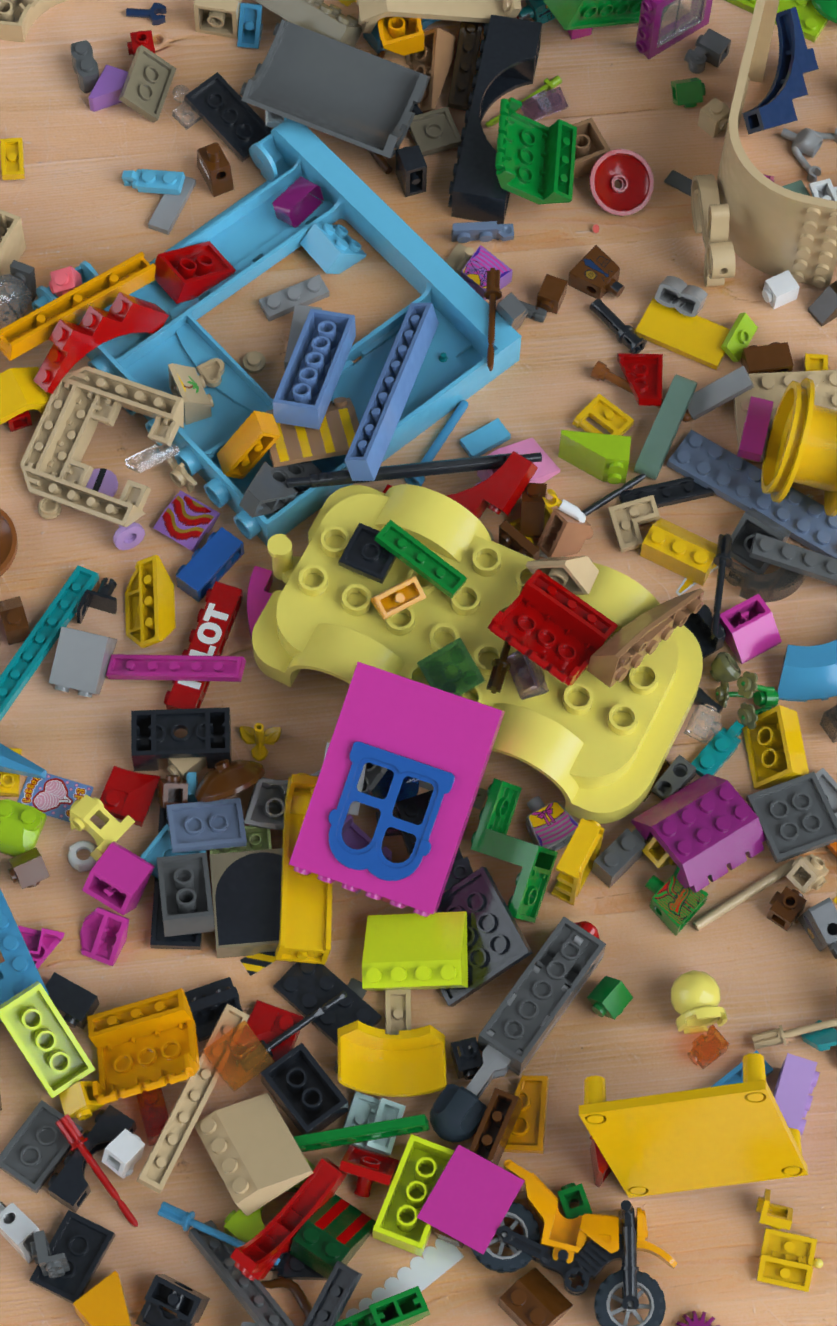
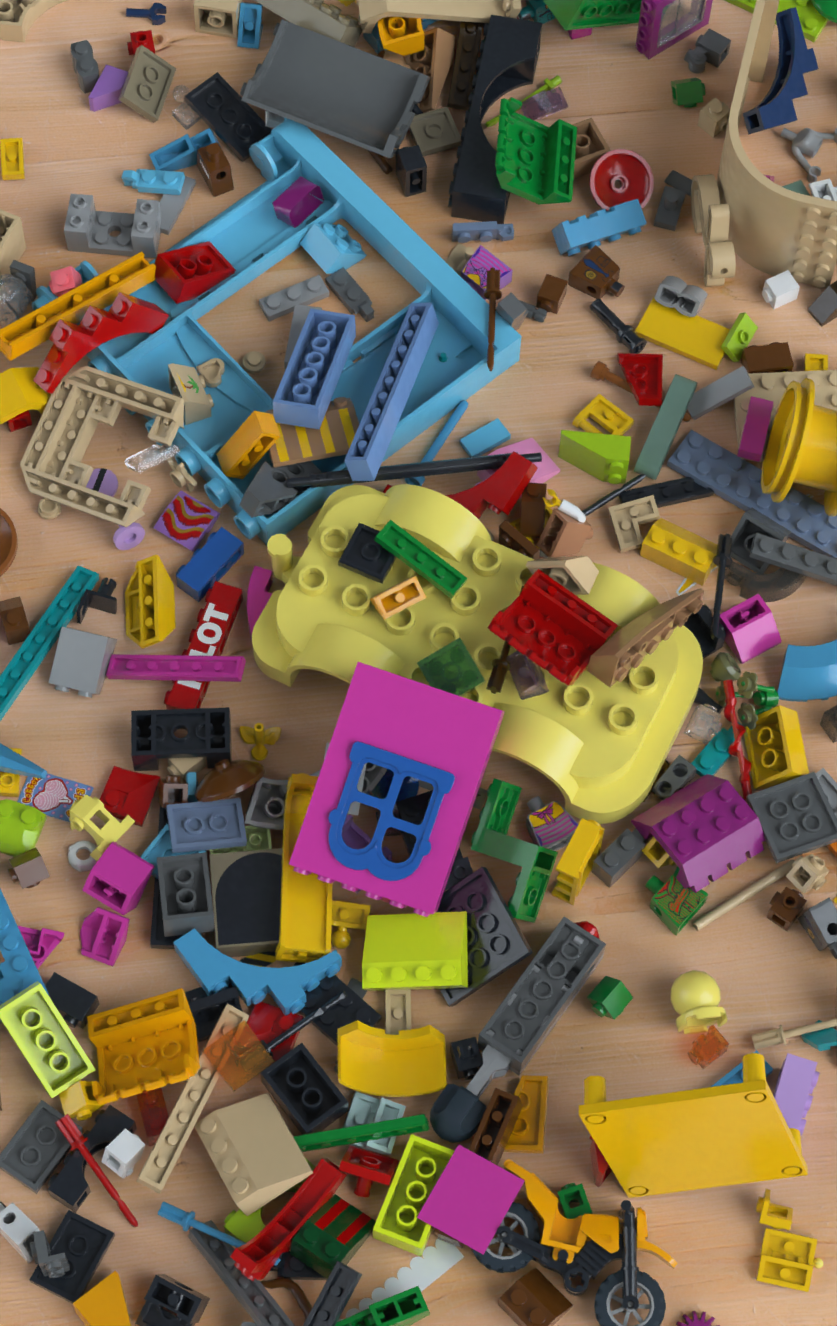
none -> light grey plate [64,194,162,258]
none -> dark azure slope [149,128,222,171]
none -> dark azure arch [173,928,342,1015]
none -> dark grey hinge [325,267,374,322]
none -> yellow plate [331,900,371,949]
none -> dark azure wedge [552,199,647,257]
none -> dark grey tile [653,186,686,231]
none -> red piece [723,679,752,800]

